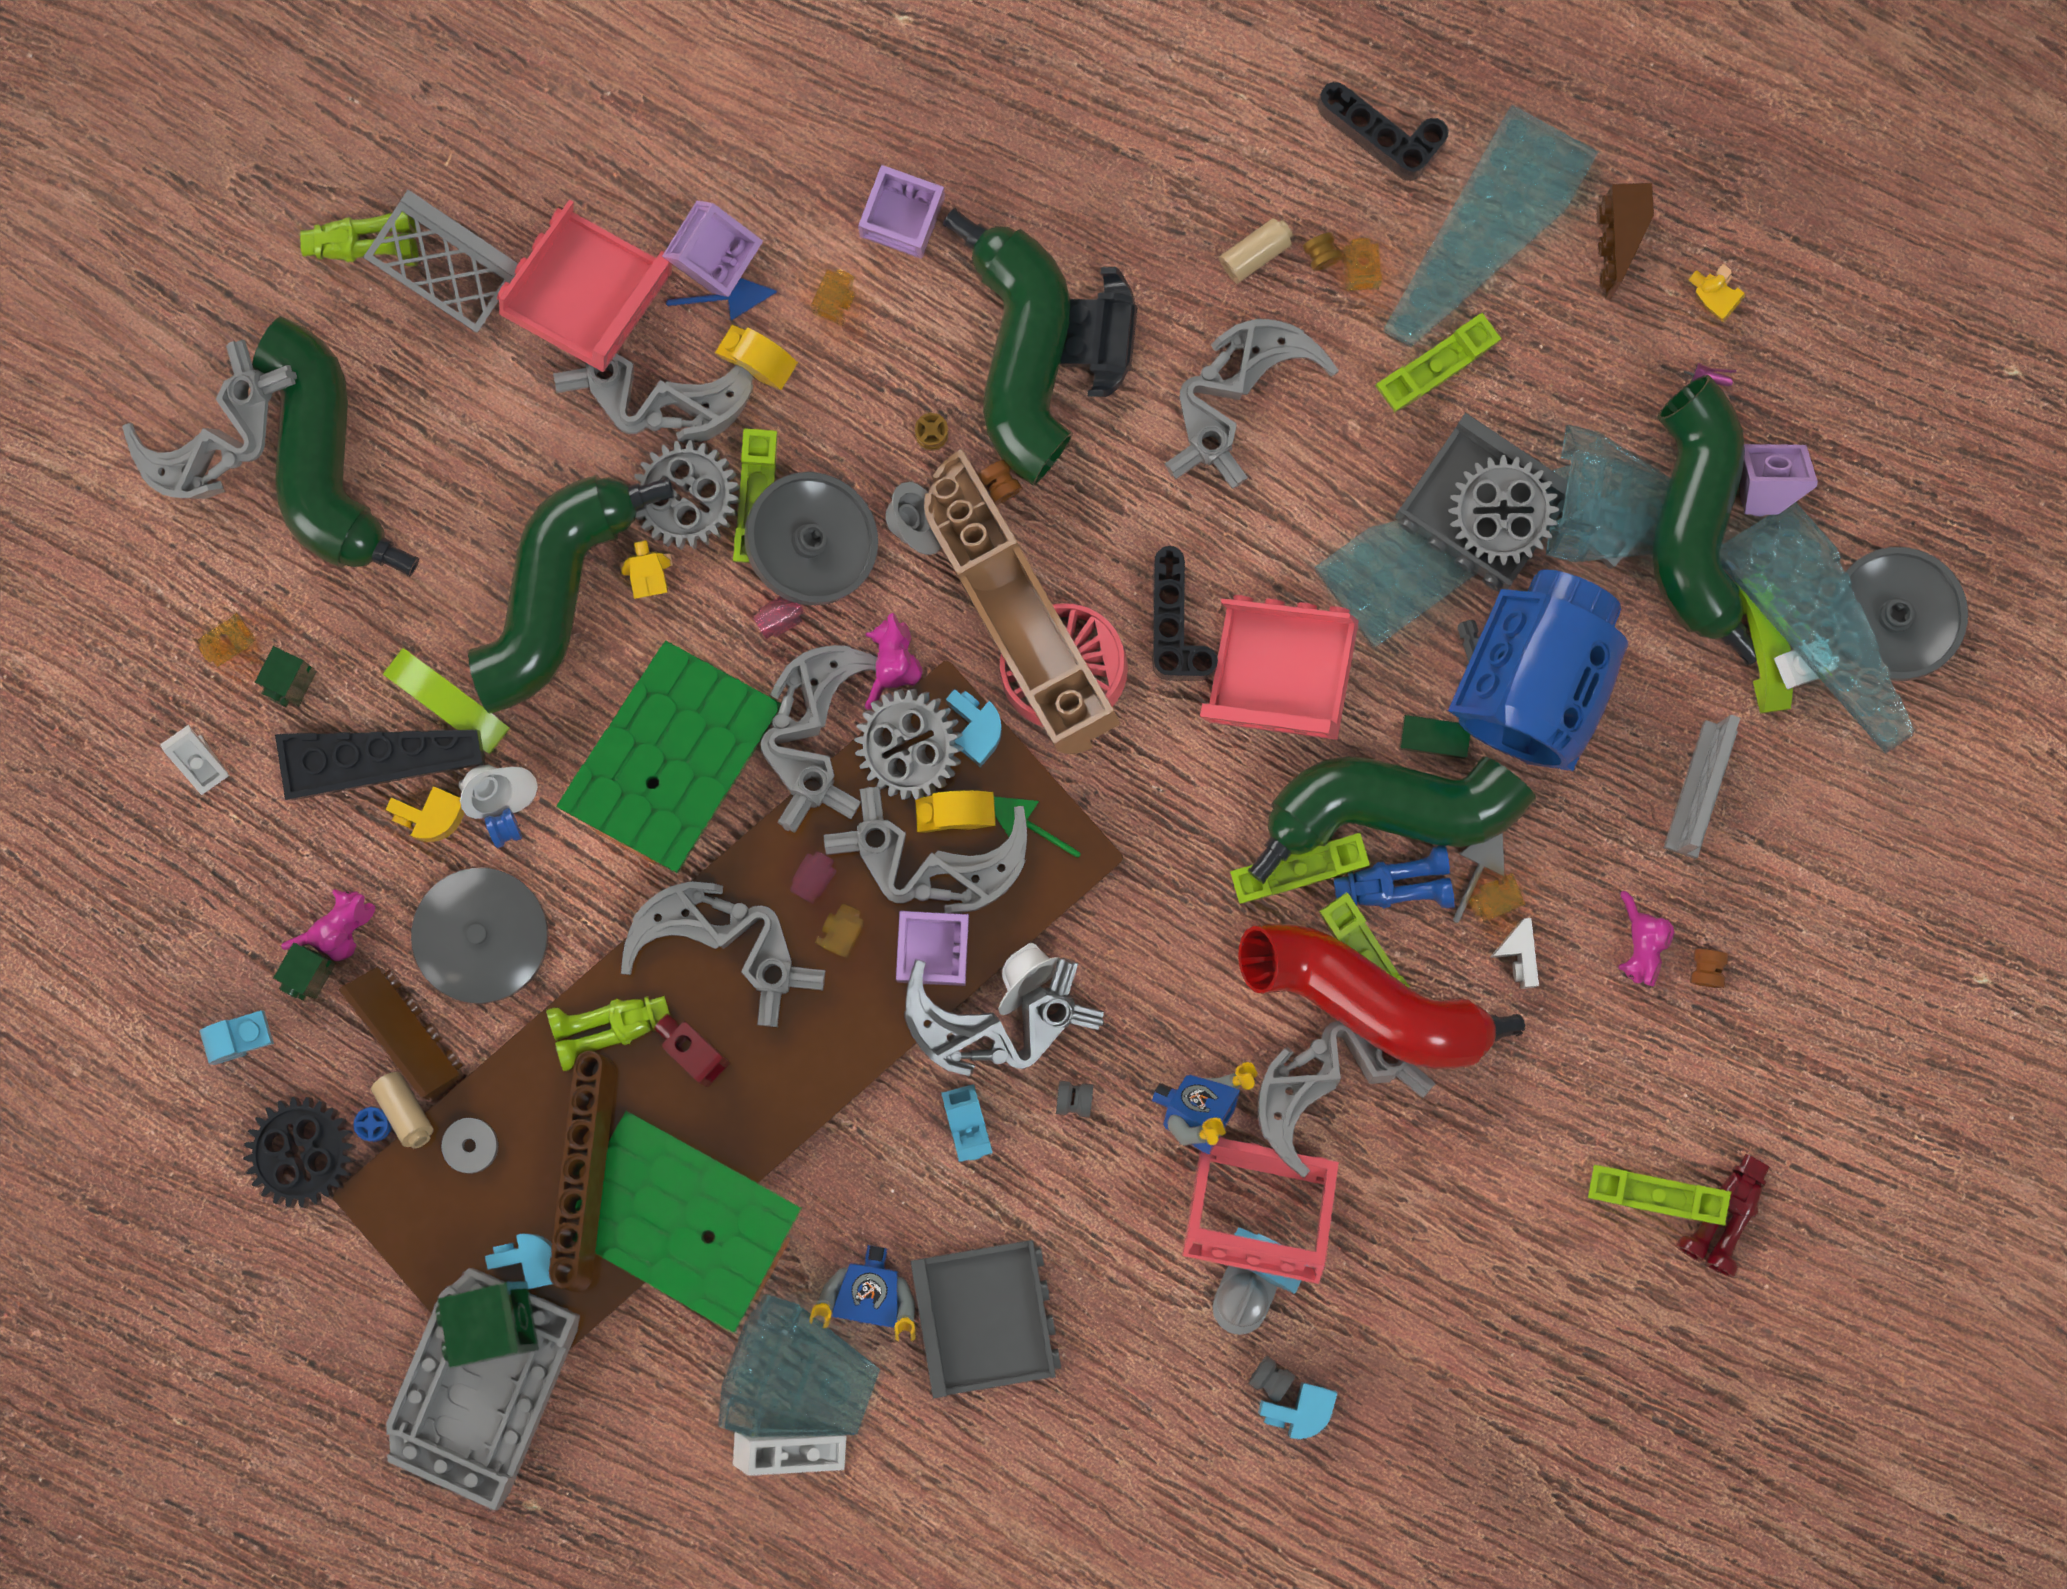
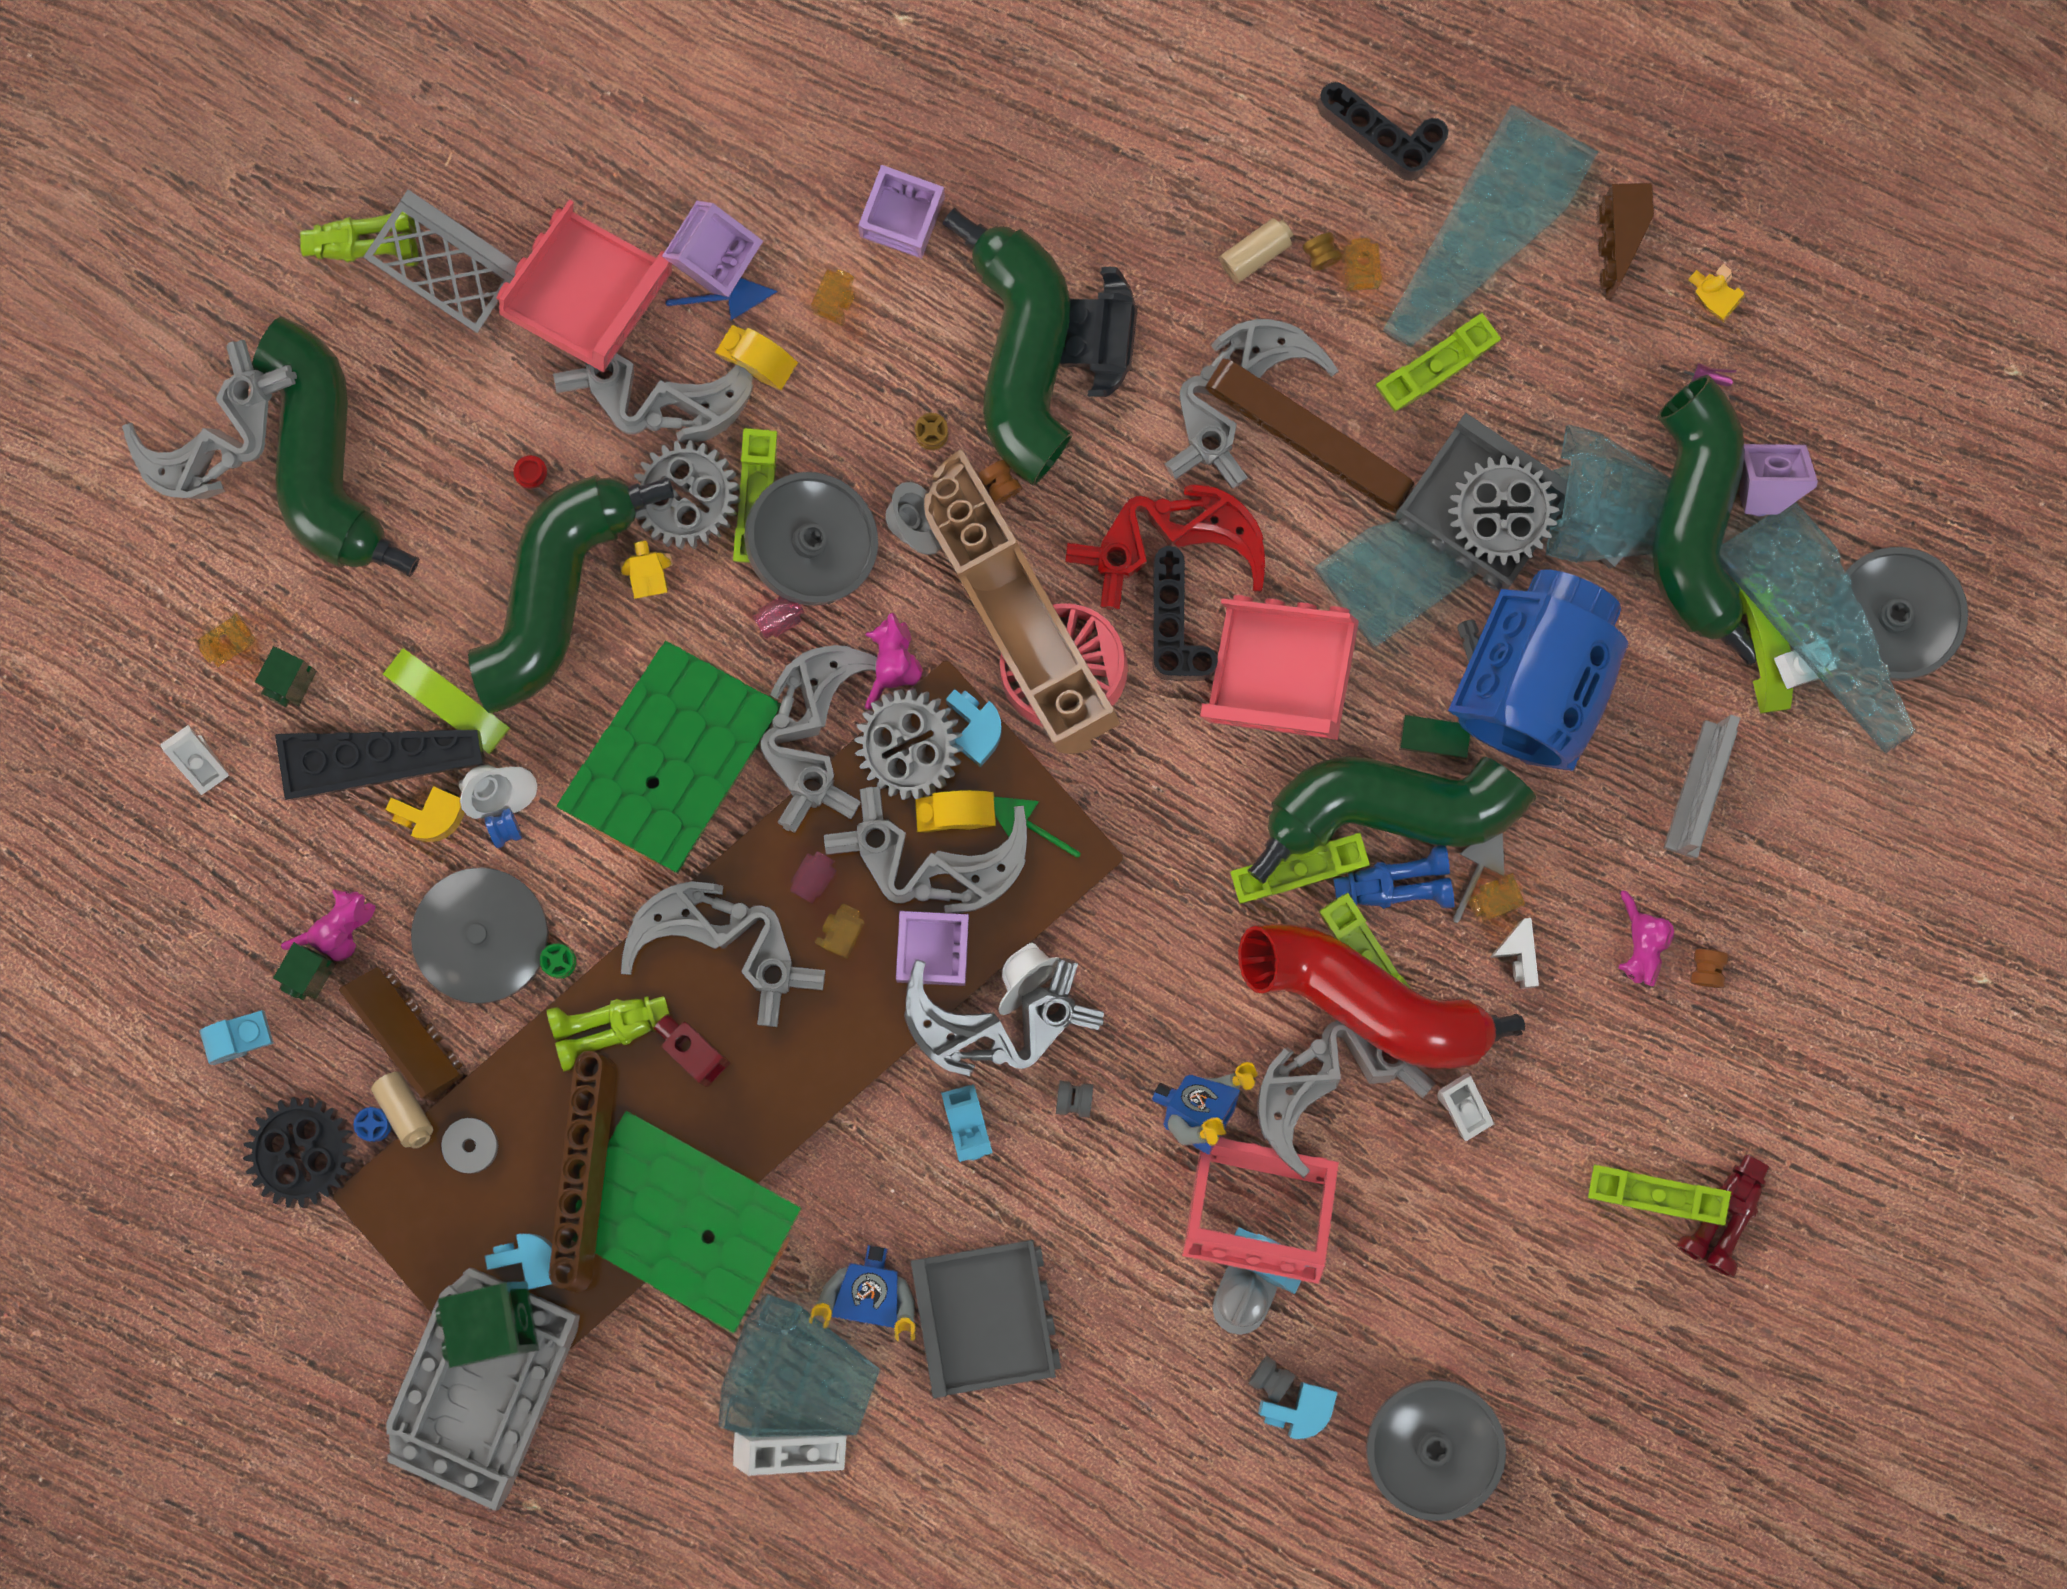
none -> red plate [513,455,548,489]
none -> green wheel [540,944,577,979]
none -> red piece [1065,484,1265,610]
none -> reddish brown beam [1205,358,1414,513]
none -> dark grey dish [1366,1380,1506,1521]
none -> white slope [1437,1073,1494,1142]

